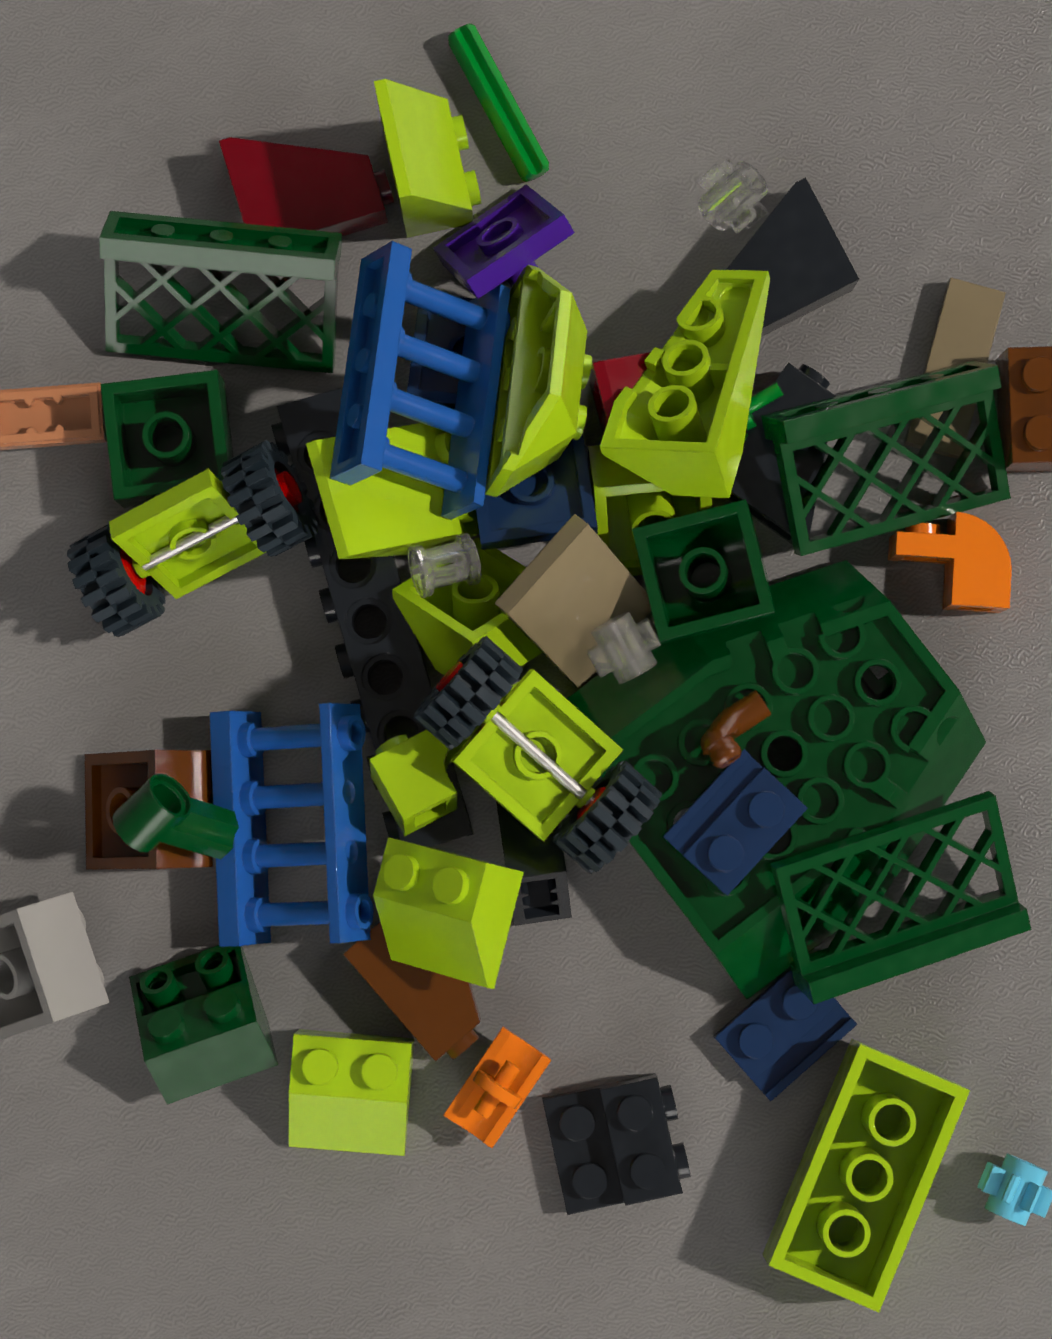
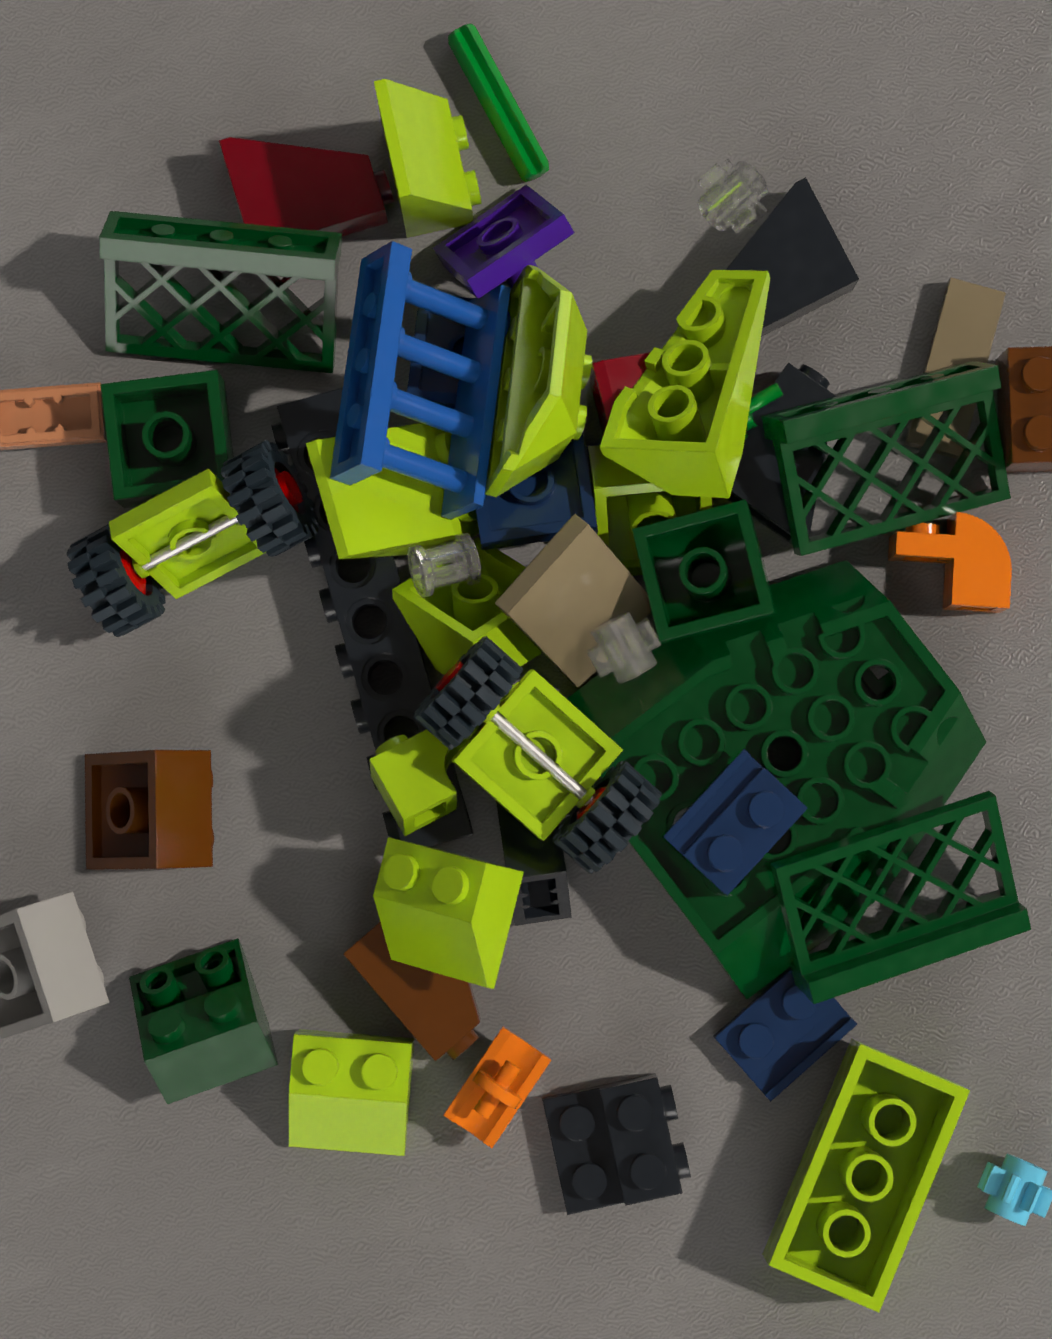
dark green piece [113,773,239,860] -> none
blue fence [210,703,374,947] -> none
reddish brown arm [700,690,772,768] -> none

